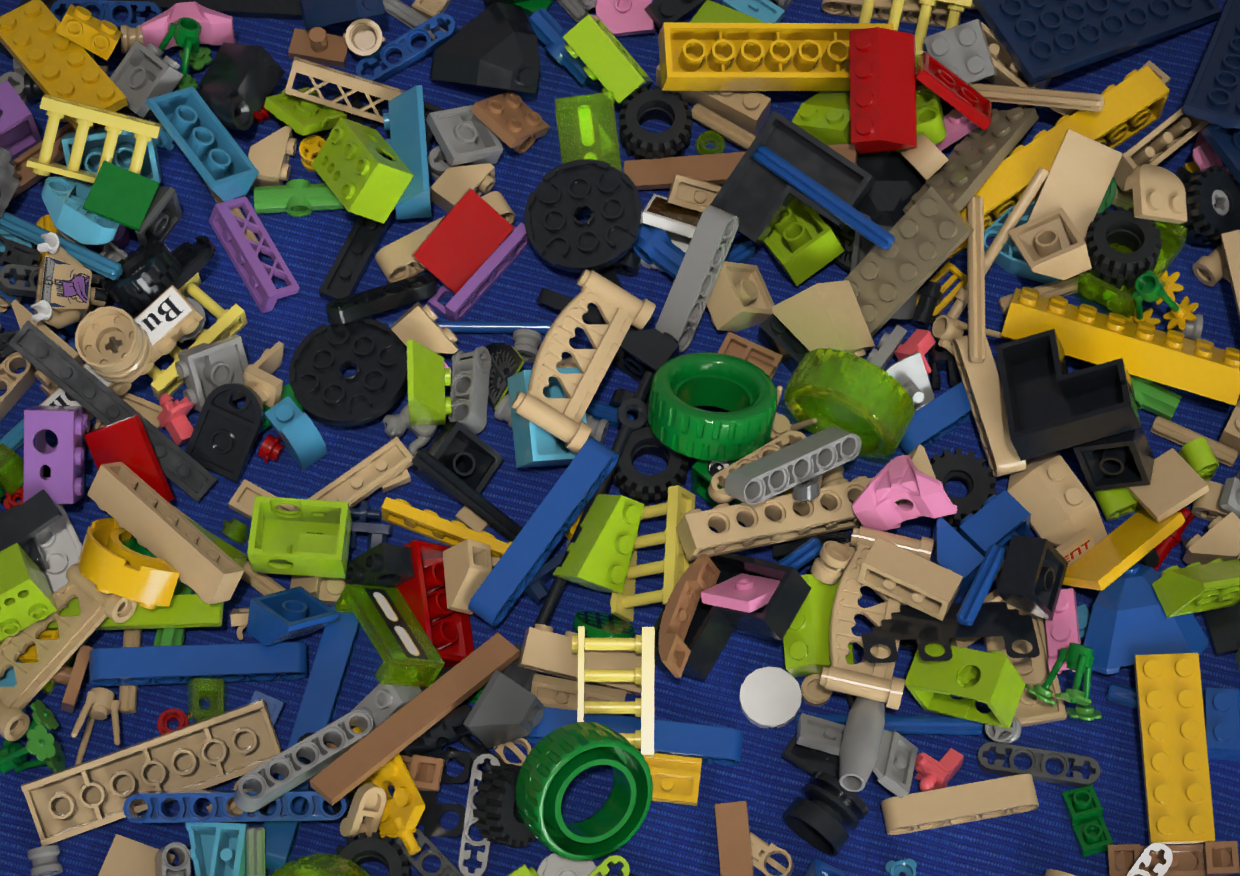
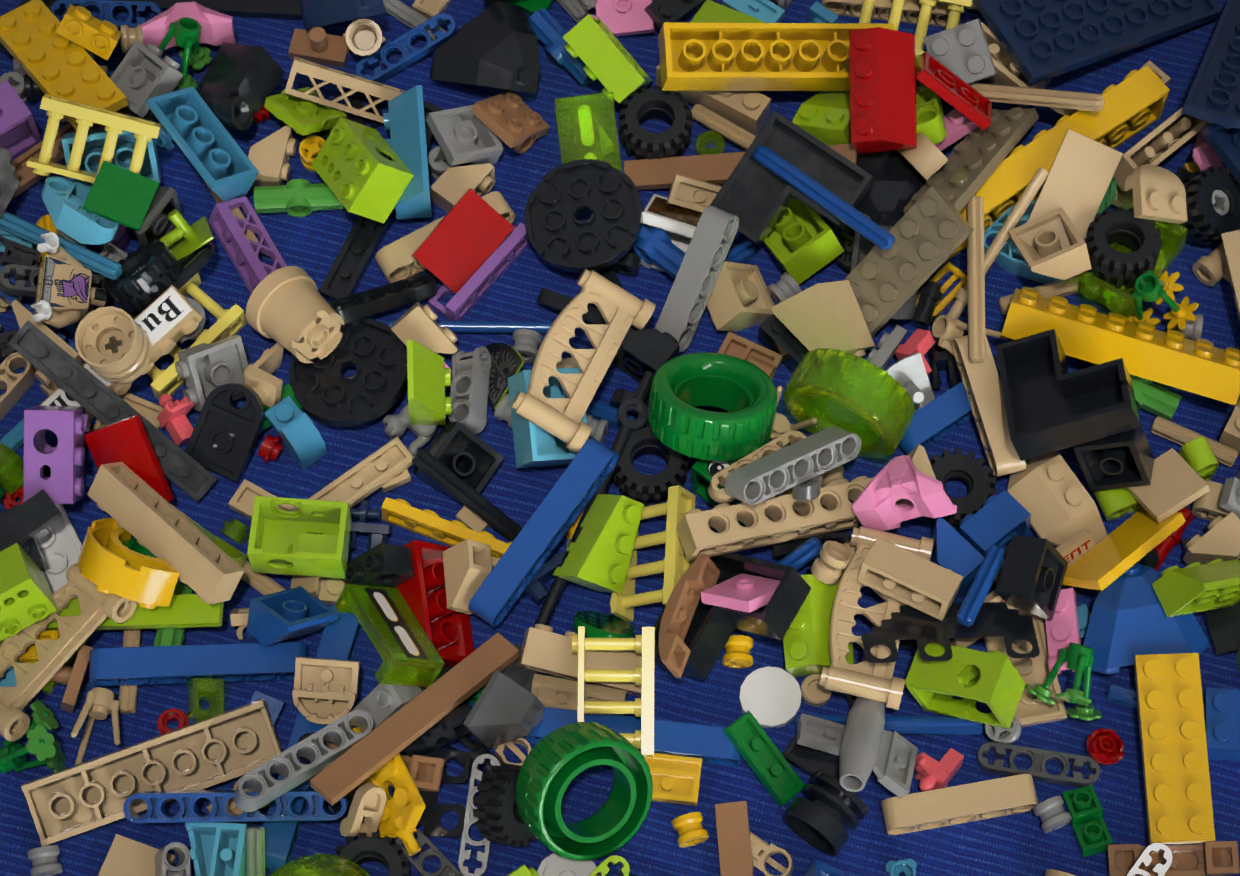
none -> lime shield [159,209,214,260]
none -> tan piece [246,266,344,364]
none -> tan slope [292,656,360,724]
none -> yellow wheel [671,812,709,848]
none -> yellow wheel [722,635,753,669]
none -> green tile [723,710,805,807]
none -> light grey wheel [767,272,802,304]
none -> dark azure plate [808,1,839,23]
none -> light grey wheel [1033,796,1072,833]
none -> red plate [1086,728,1125,765]

